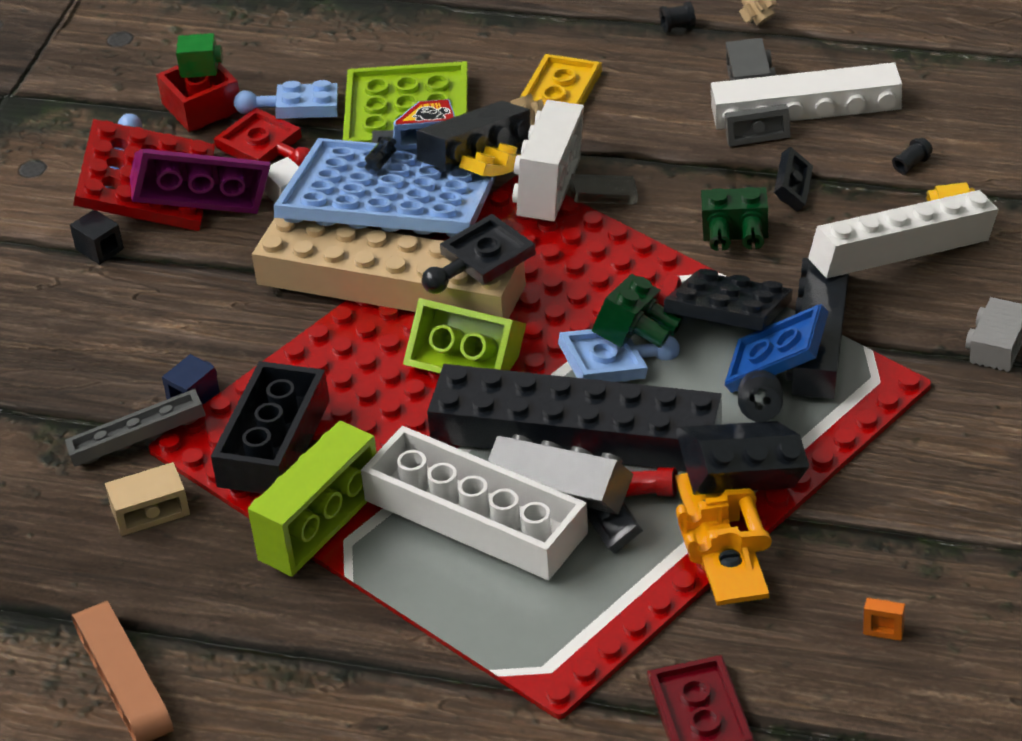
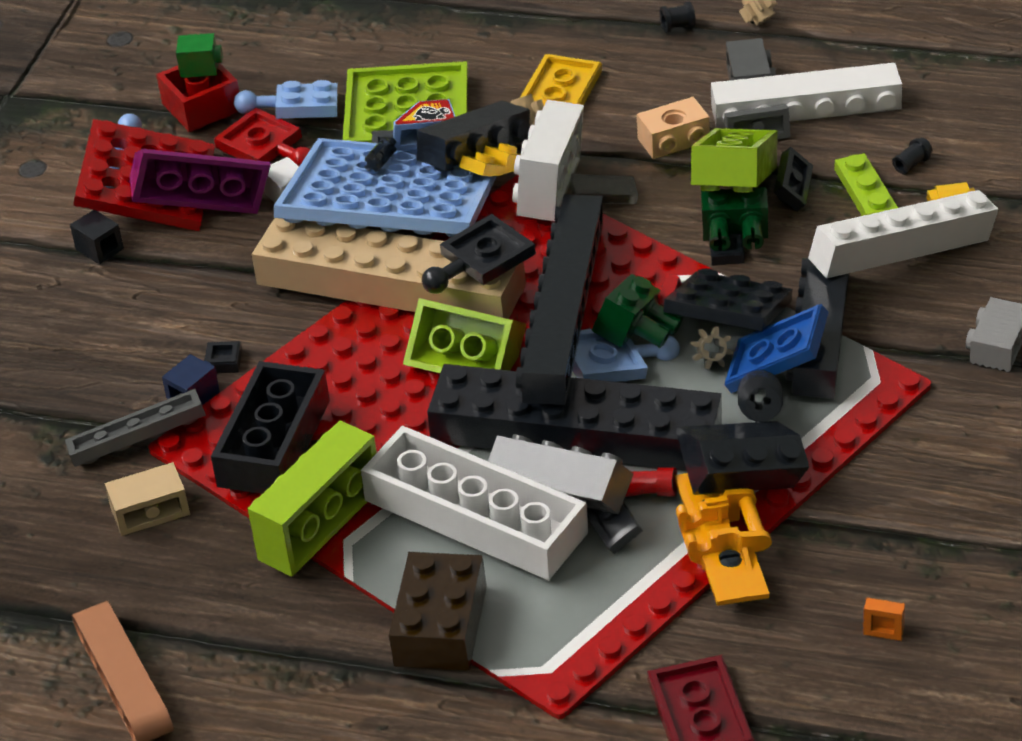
none -> black tile [204,341,242,373]
none -> dark brown brick [389,552,487,671]
none -> black brick [516,194,603,405]
none -> light nougat brick [637,97,710,159]
none -> dark tan gear [690,327,734,369]
none -> lime brick [691,128,778,192]
none -> black tile [709,234,745,266]
none -> lime plate [834,153,898,216]

